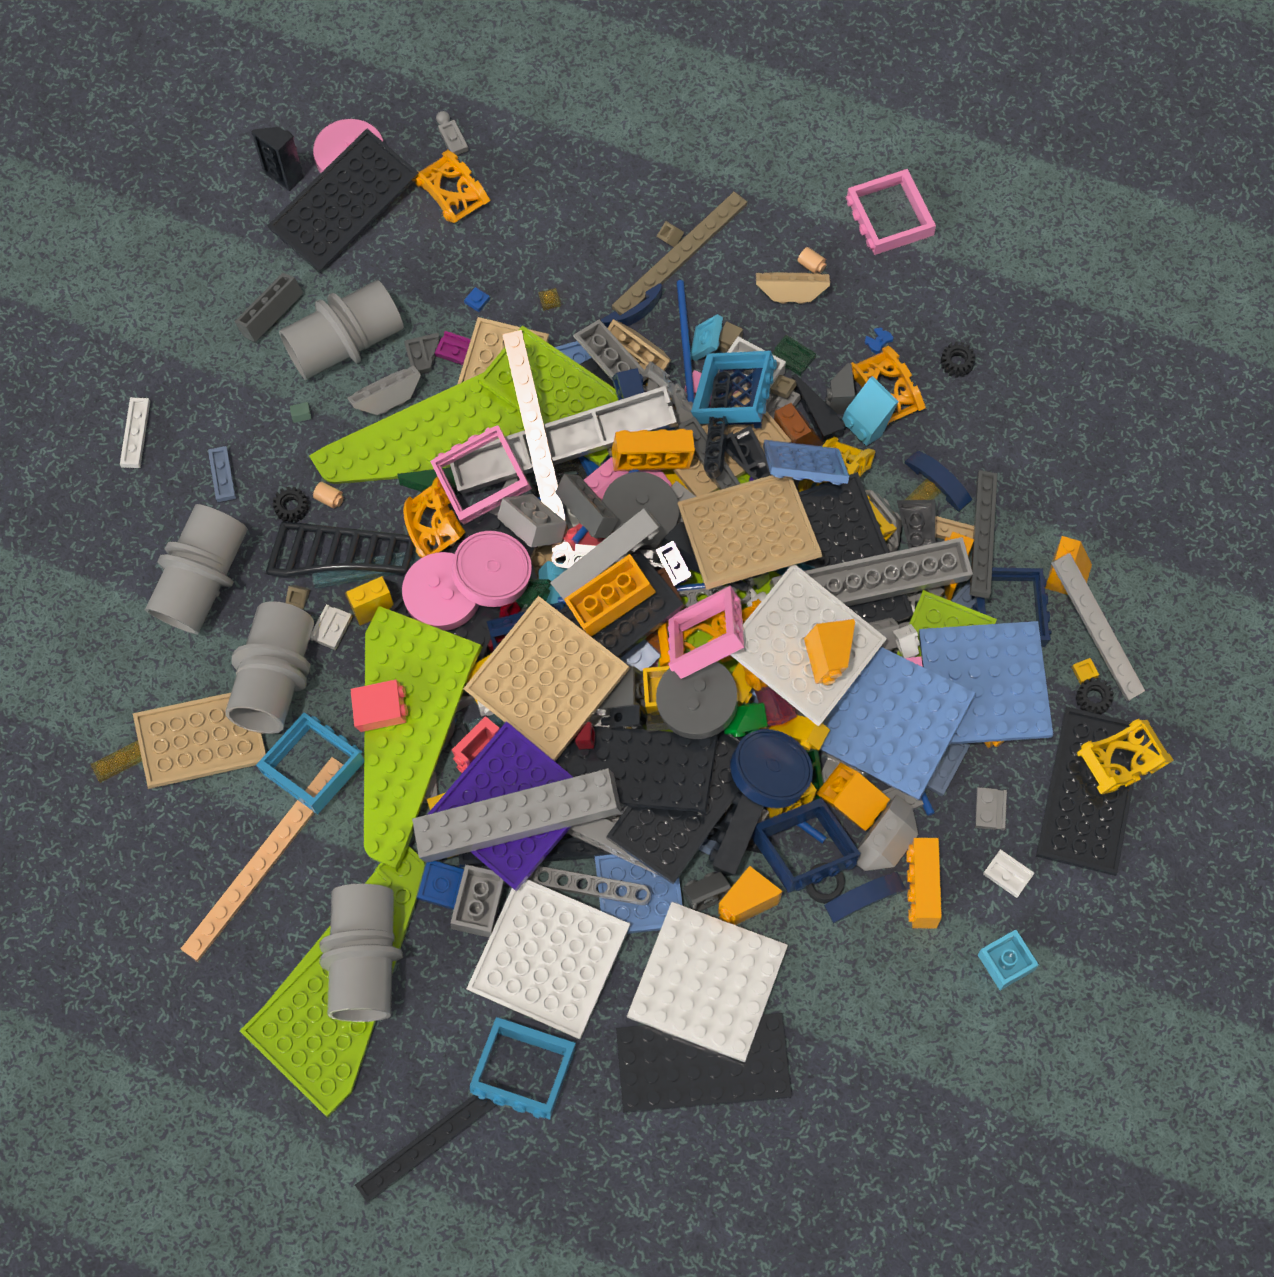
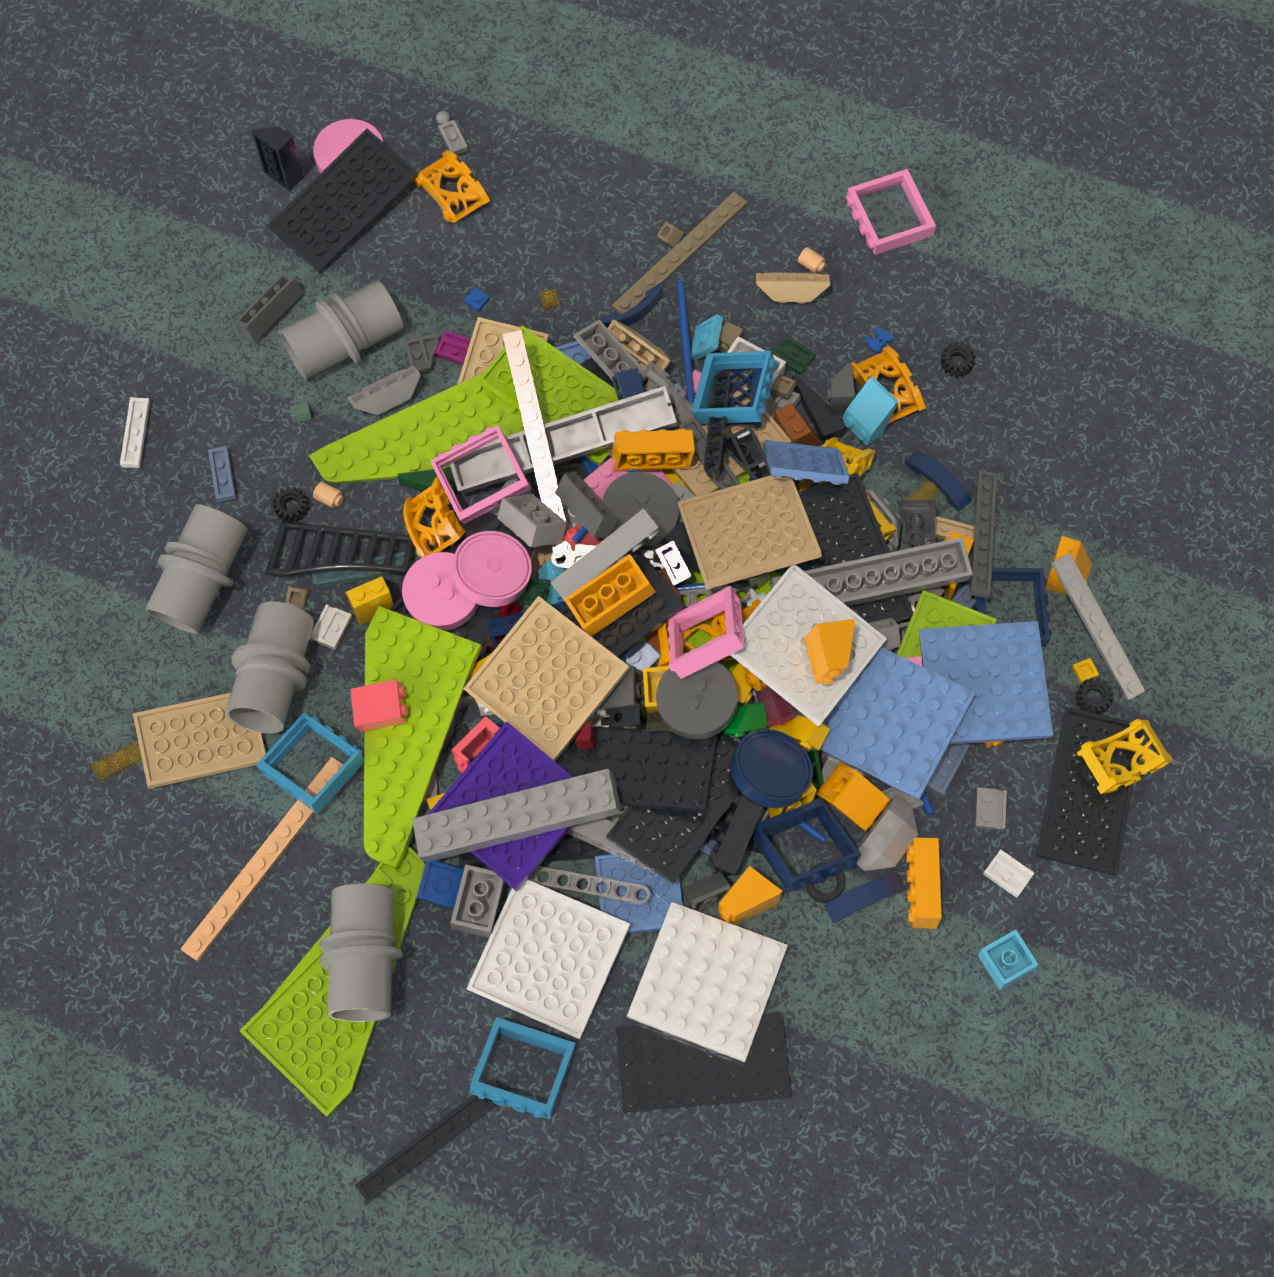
white brick [893,624,920,658] -> none

